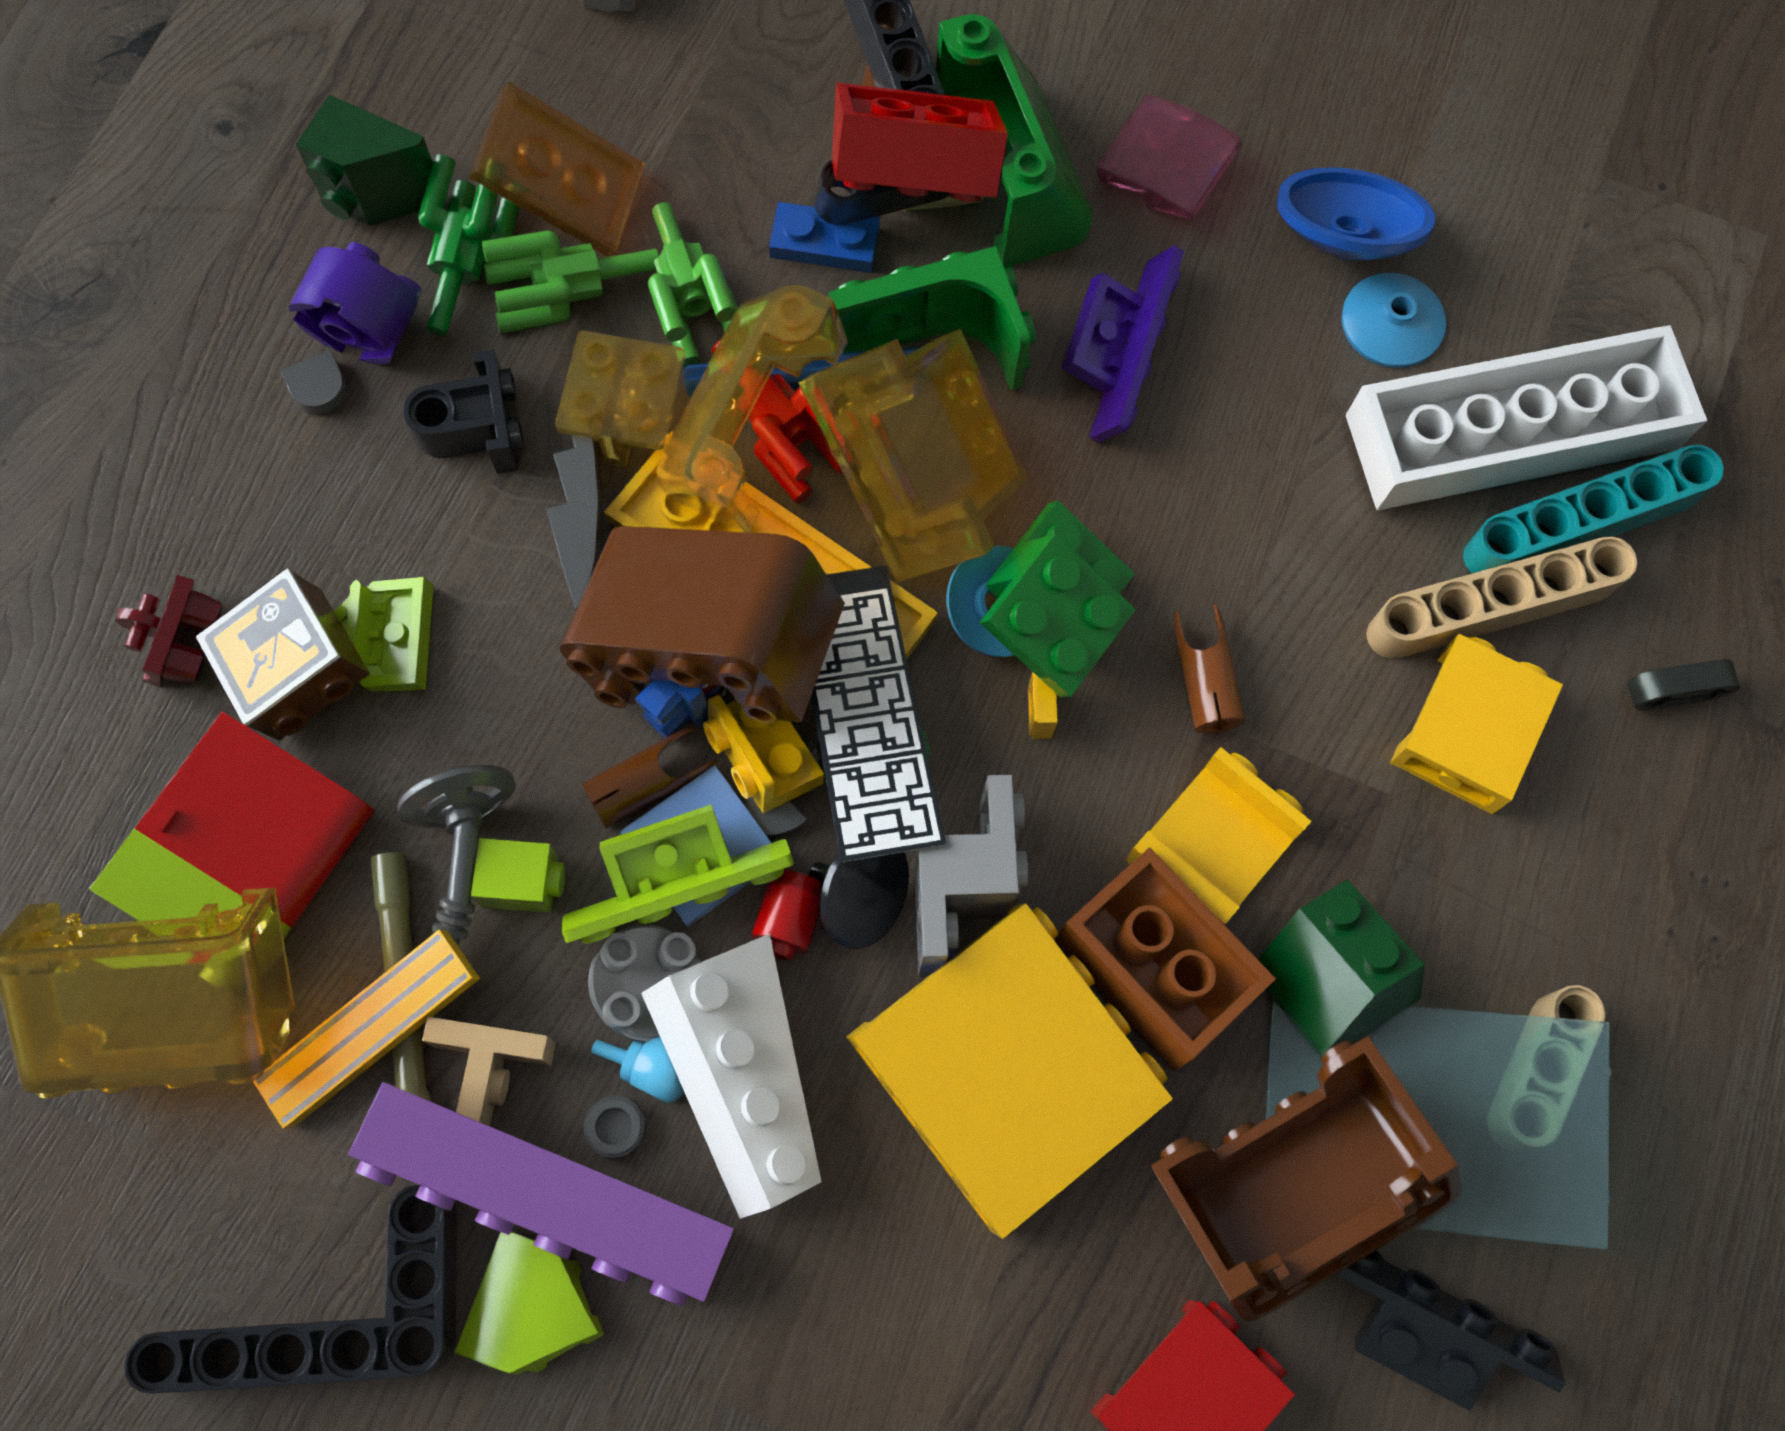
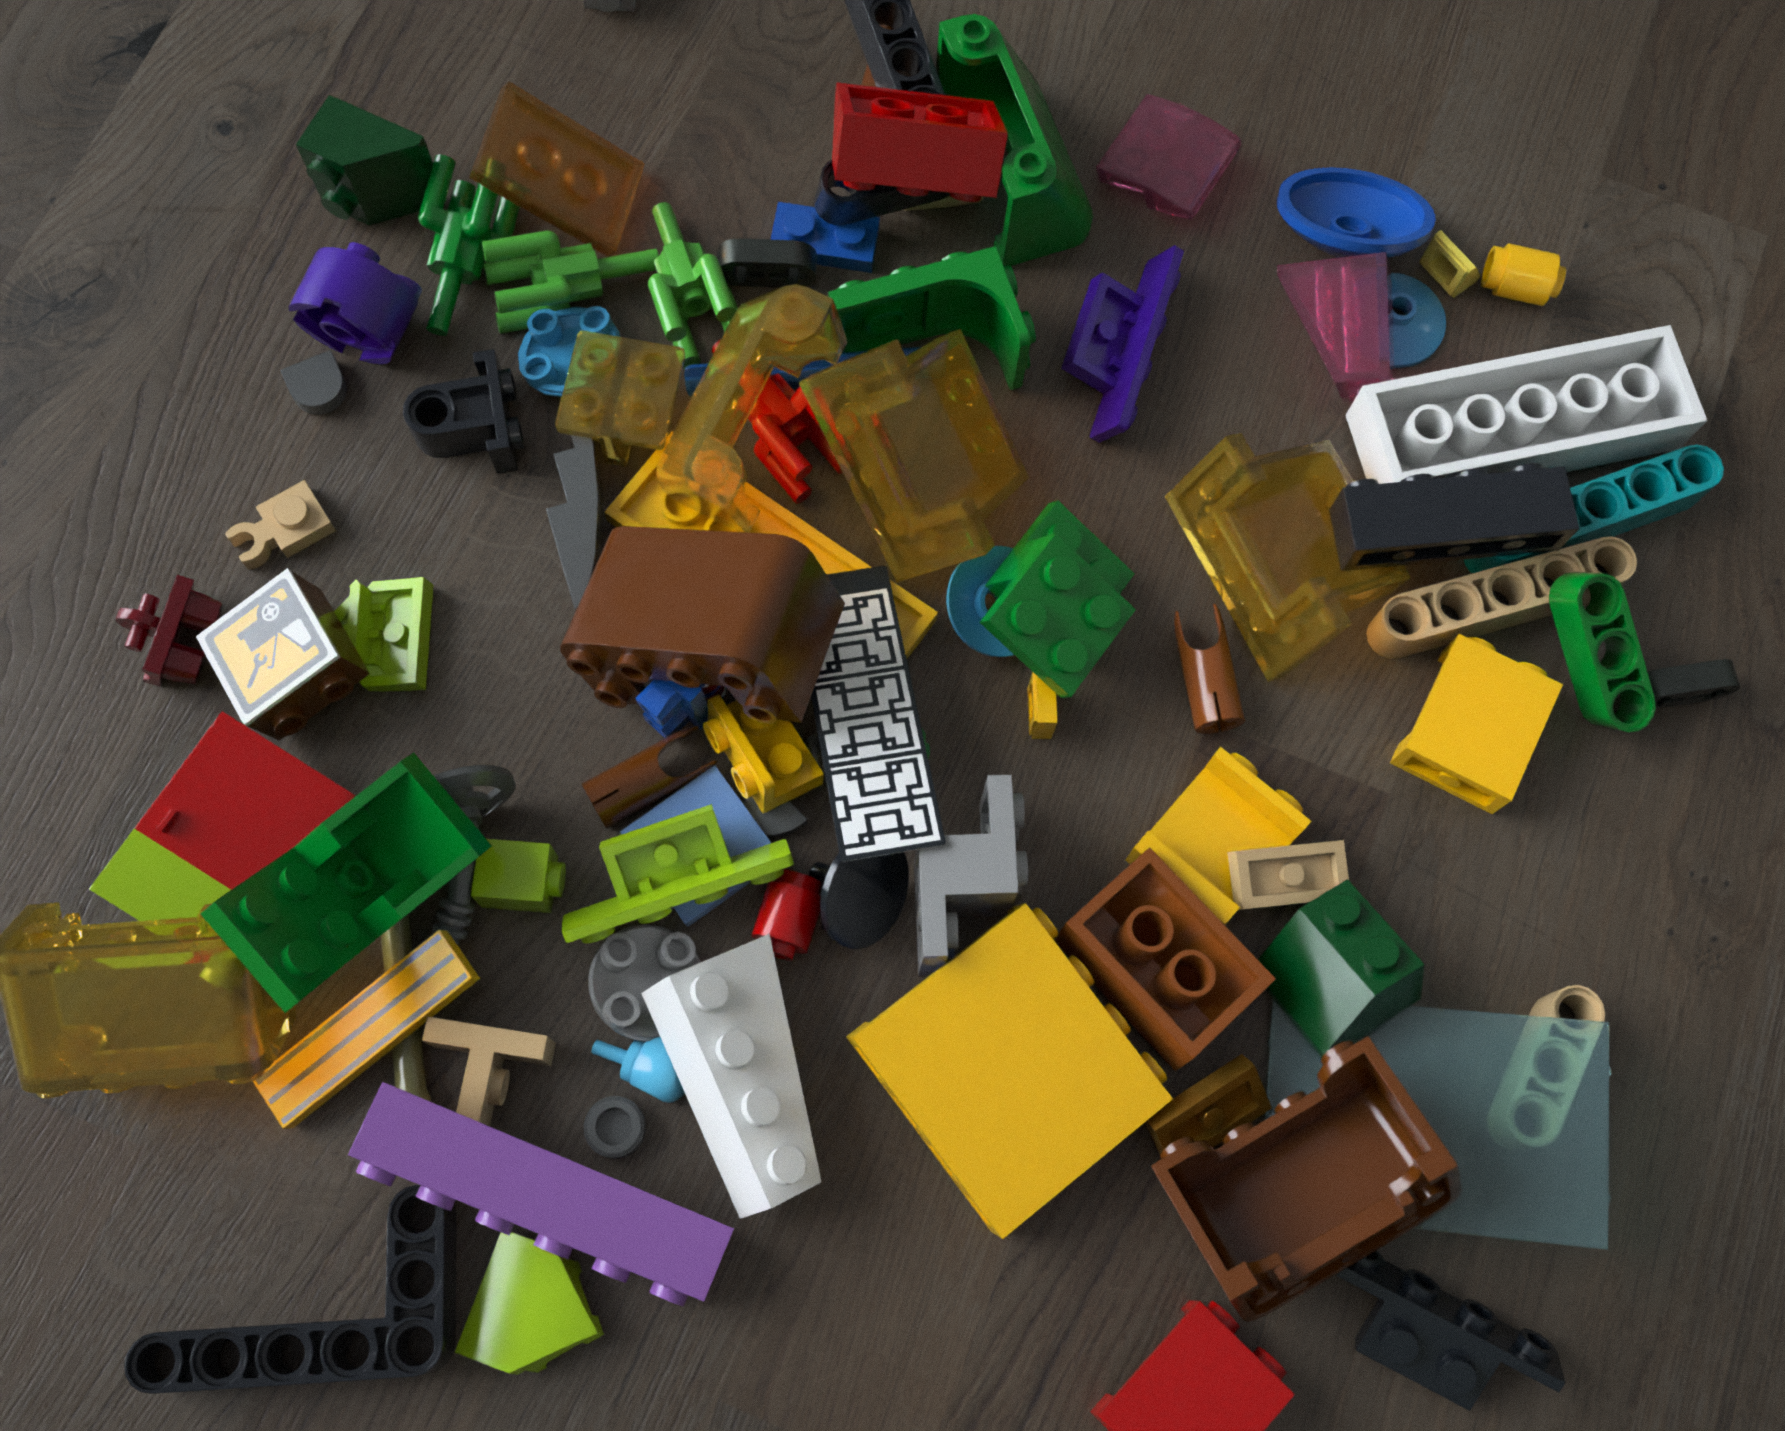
none -> green bracket [201,752,492,1013]
none -> tan plate [225,480,336,570]
none -> dark azure dish [518,306,622,397]
none -> pearl dark grey beam [717,238,817,288]
none -> pearl gold plate [1145,1054,1272,1154]
none -> clear yellow windscreen [1165,433,1411,682]
none -> tan plate [1227,840,1349,910]
none -> clear pink slope [1277,252,1395,402]
none -> black brick [1329,463,1580,571]
none -> light yellow slope [1419,230,1481,298]
none -> yellow brick [1481,243,1566,306]
none -> green beam [1549,572,1656,733]

